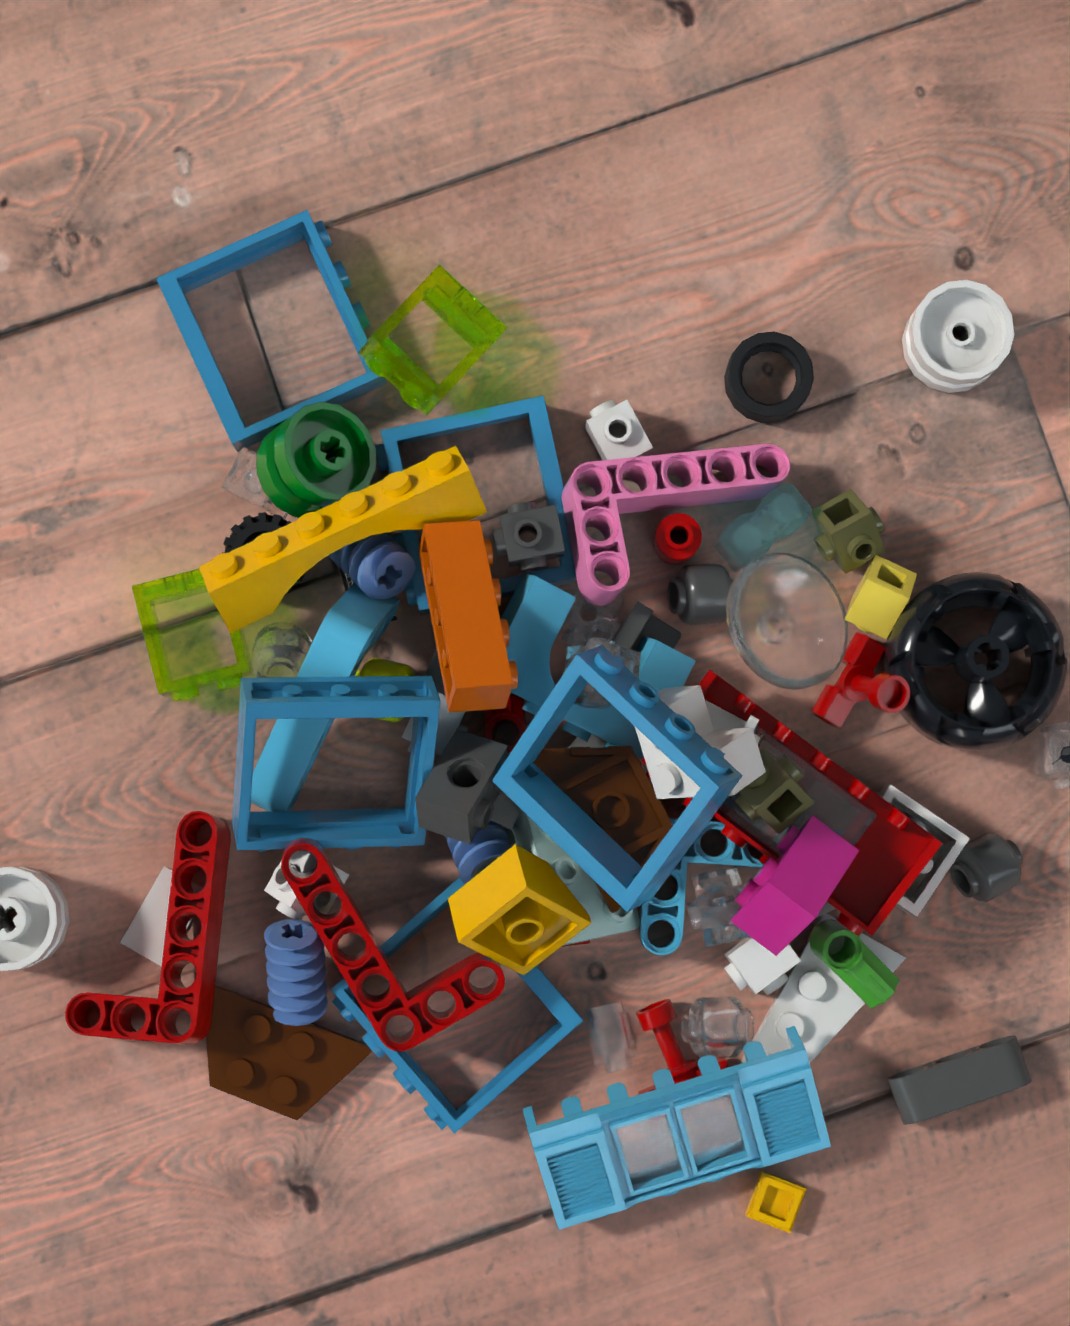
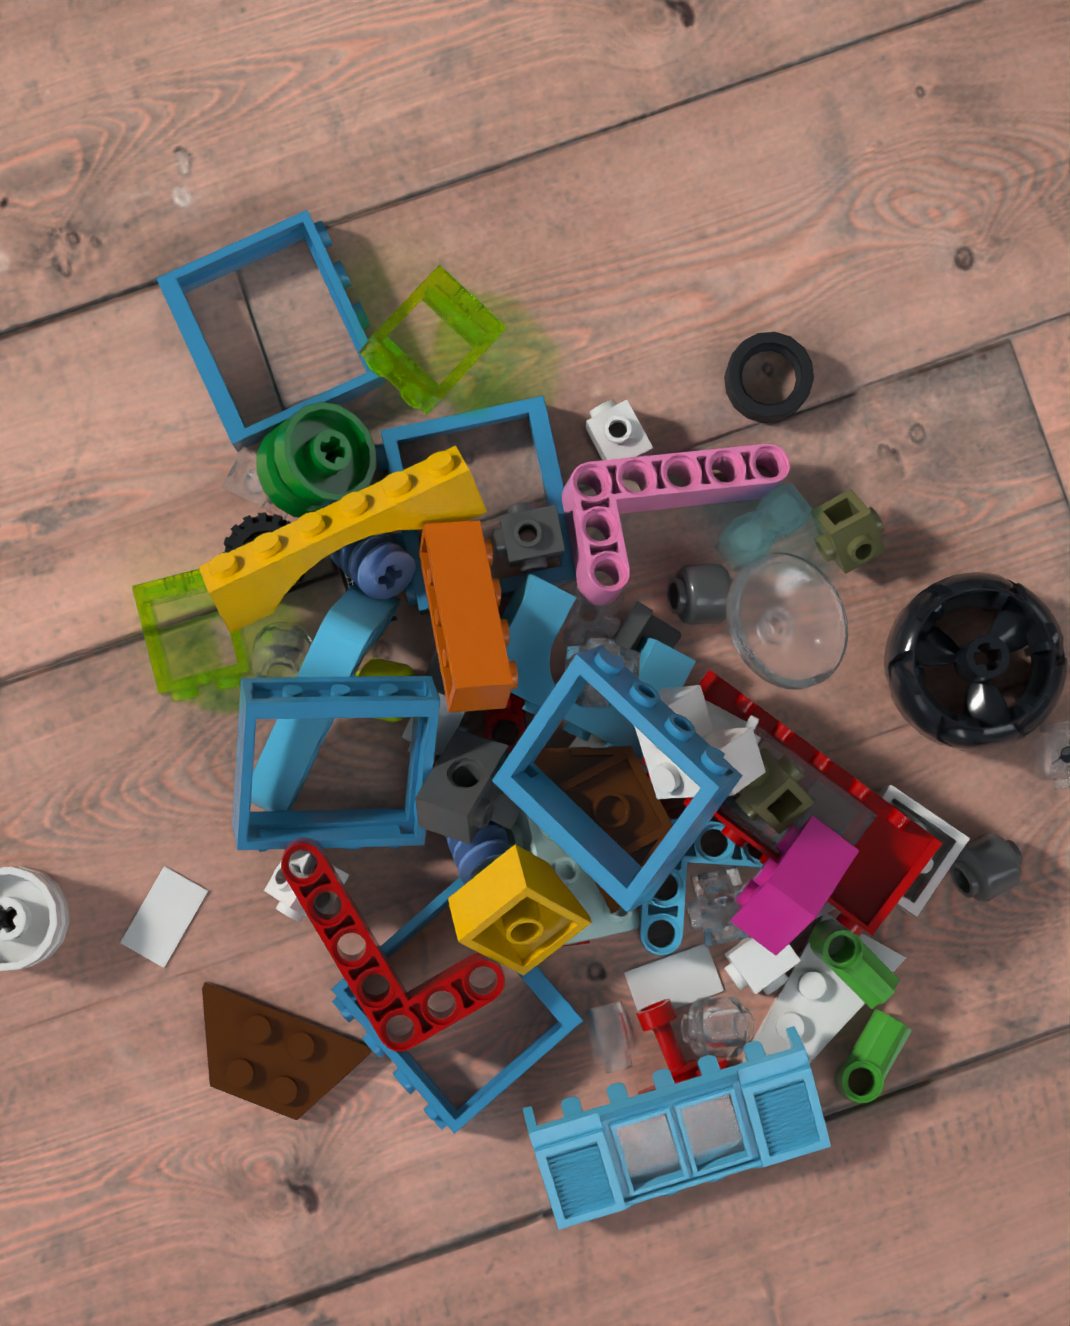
red beam [65,811,231,1045] -> none
medium blue piece [264,919,328,1026] -> none
red brick [653,513,702,565] -> none
yellow tile [745,1170,806,1233] -> none
red bar [810,632,910,729] -> none
light yellow brick [844,554,917,639] -> none
dark grey beam [888,1035,1032,1125] -> none
white wheel [902,280,1014,393] -> none
none -> white sticker [624,943,724,1011]
none -> bright green piece [835,1009,912,1103]

